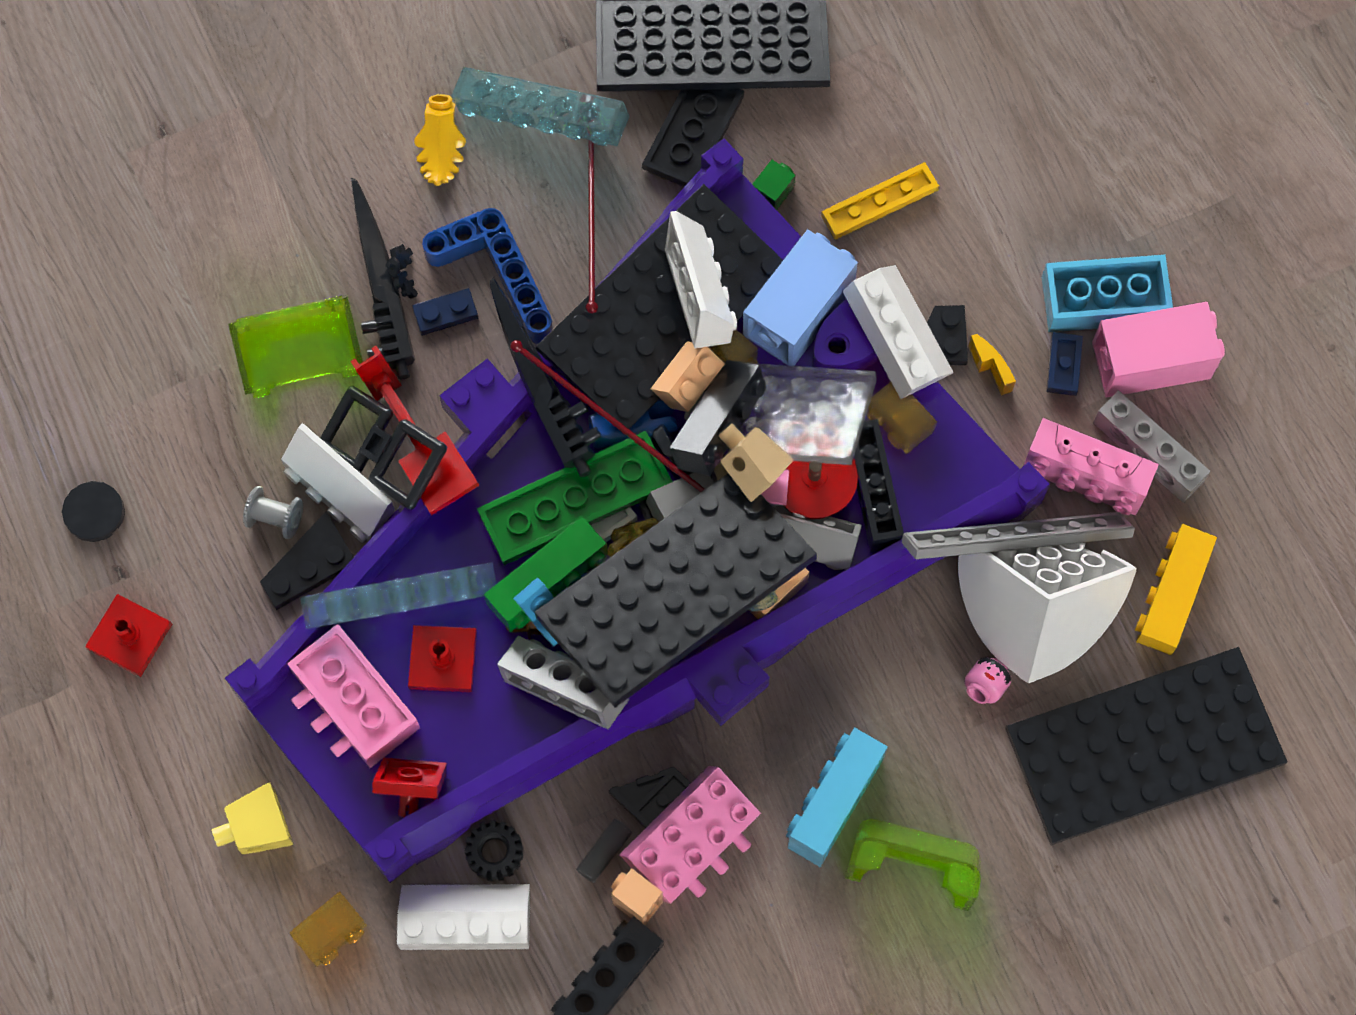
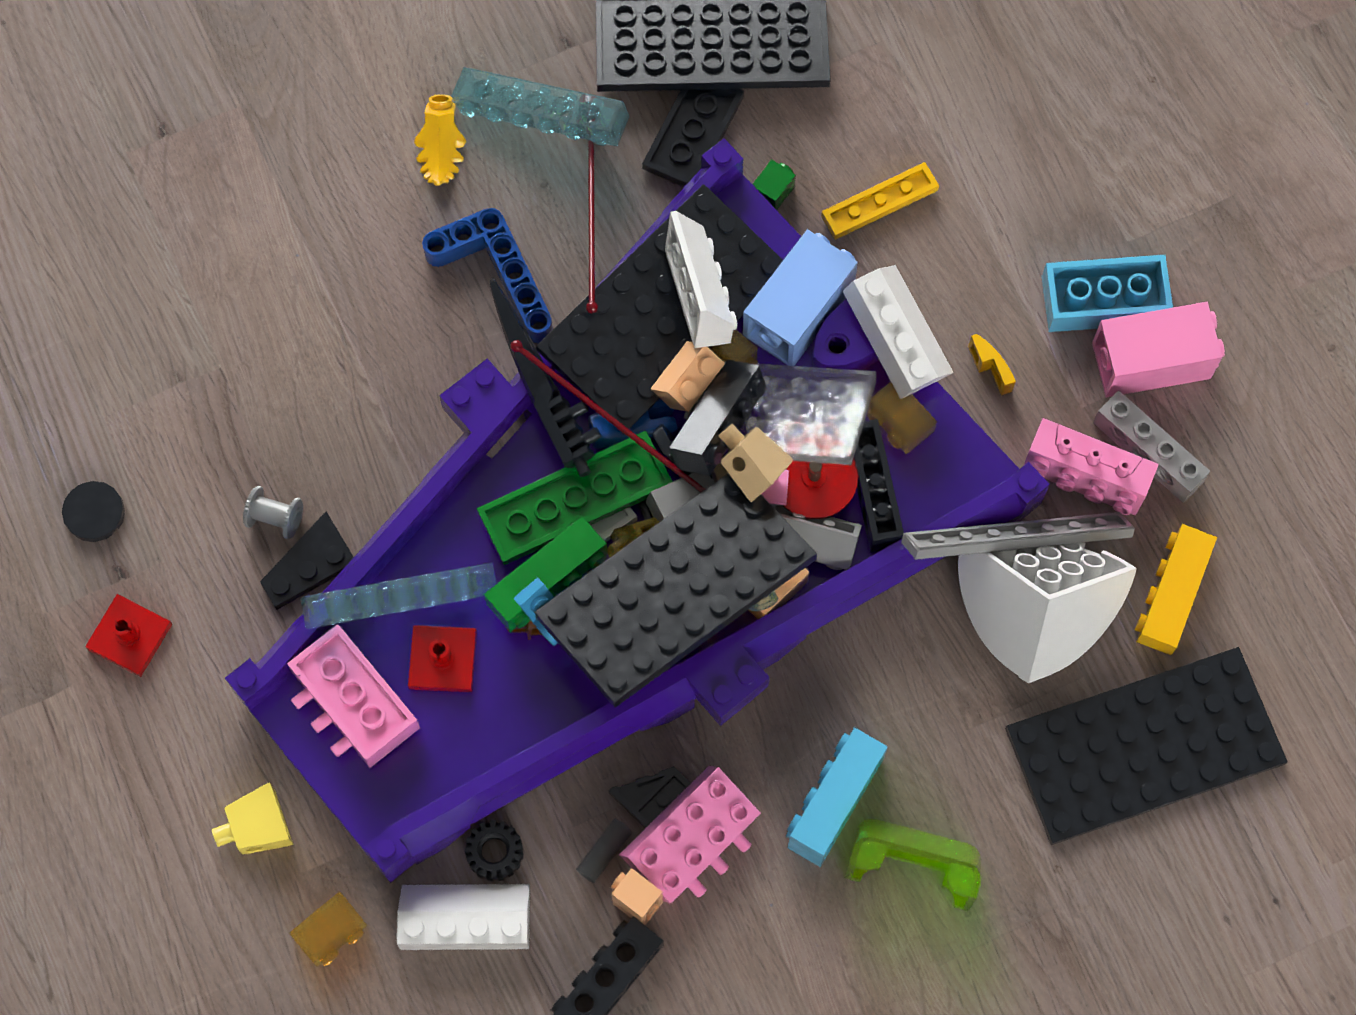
clear neon green windscreen [228,294,363,398] -> none
white slope [281,423,395,543] -> none
black bar [320,386,447,510] -> none
red piece [350,346,480,515] -> none
black piece [351,178,415,380] -> none
red tile [372,757,447,817] -> none
black animal [386,244,418,299] -> none
dark blue plate [412,288,479,336] -> none
light grey brick [497,636,629,729] -> none
black wing [927,305,968,365] -> none
bright pink head [965,657,1011,704] -> none
dark blue plate [1046,332,1083,396] -> none

